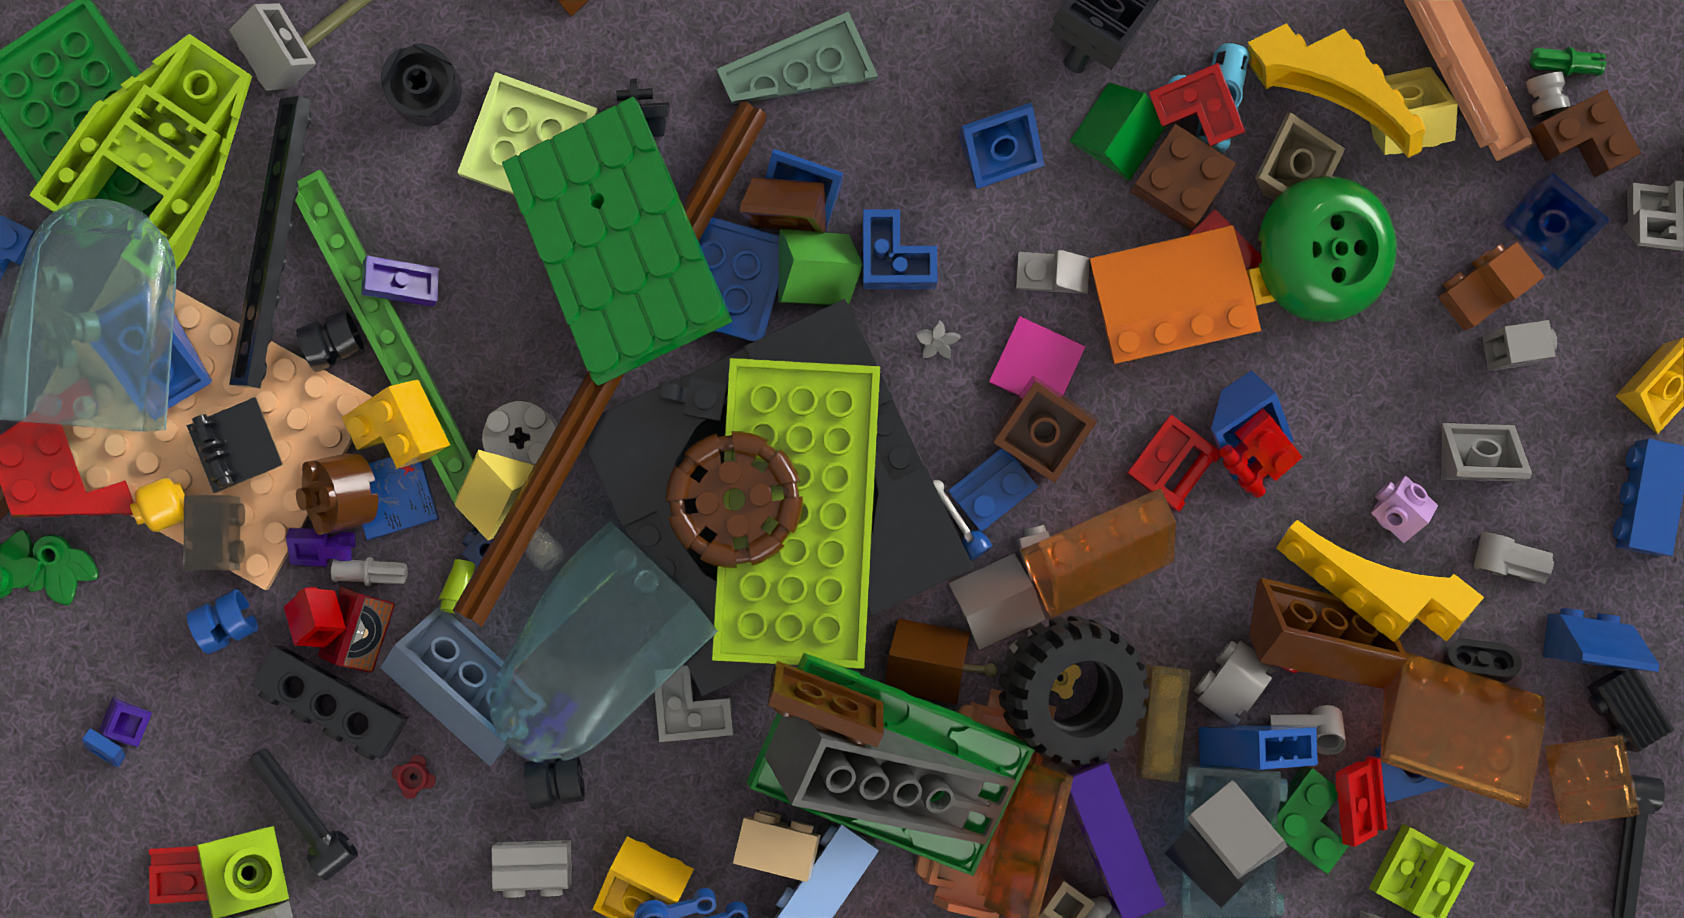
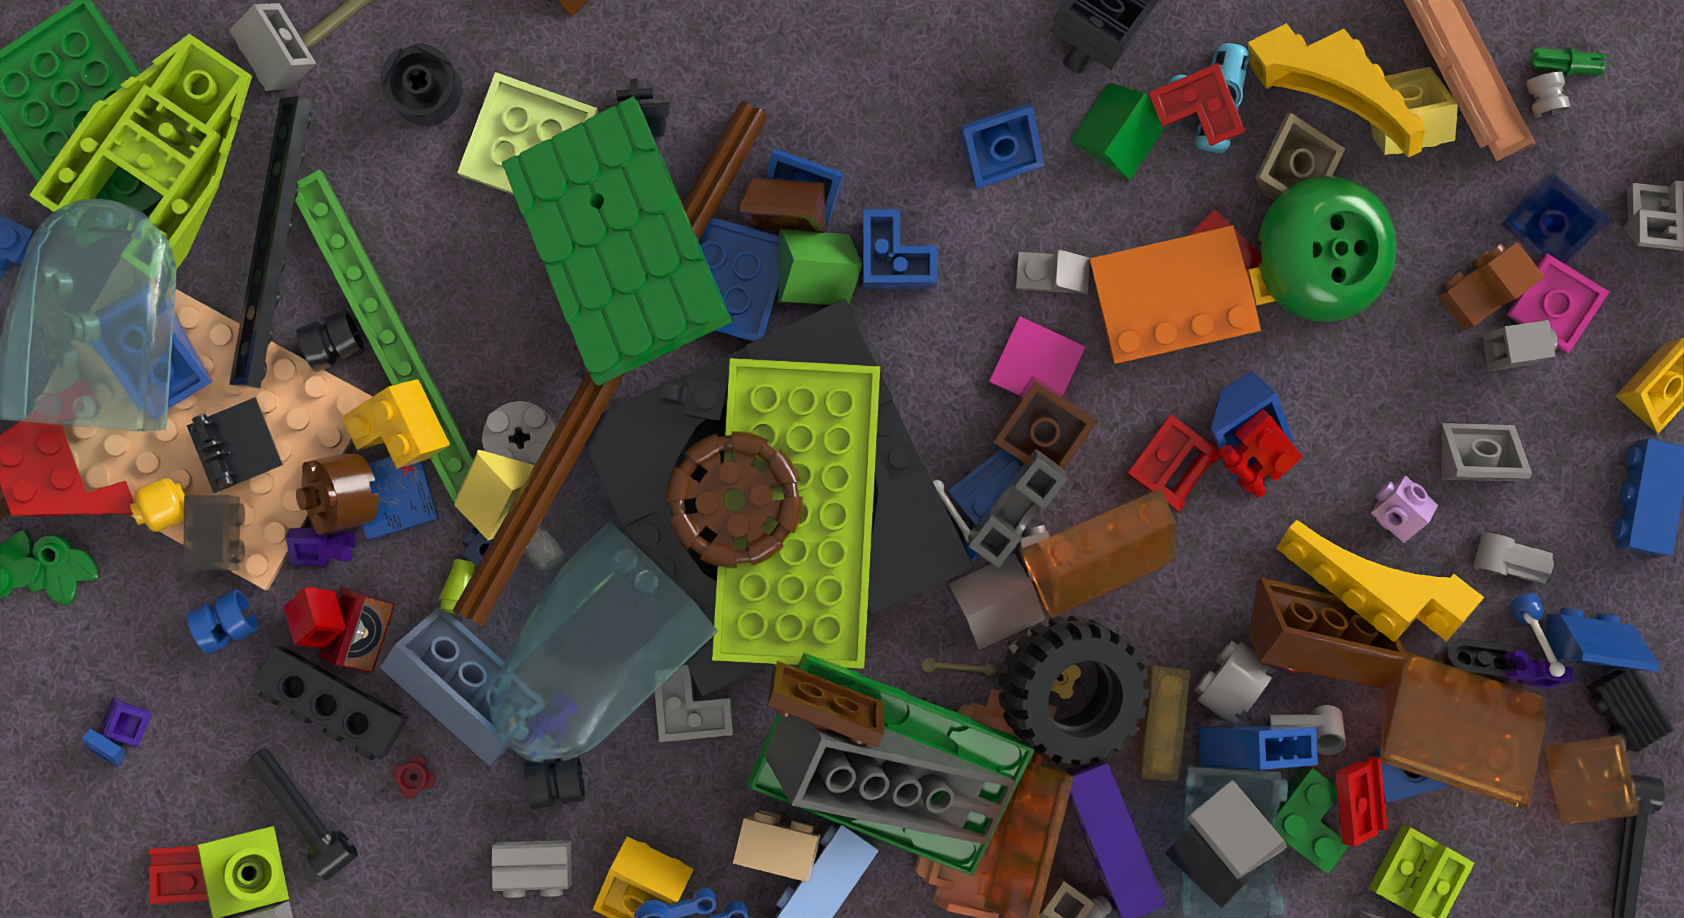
light grey axle [331,557,408,586] -> none
plate [361,256,439,307] -> none
sand green wing [717,11,878,105] -> none
reddish brown slope [886,619,971,705] -> none
light grey plant [916,320,960,360] -> none
reddish brown brick [1130,124,1236,231] -> none
reddish brown brick [1529,89,1641,178] -> none
none -> dark grey arch [968,449,1068,568]
none -> dark pink tile [1505,253,1610,353]
none -> dark purple plate [1505,650,1573,689]
none -> hinge [1509,593,1565,677]

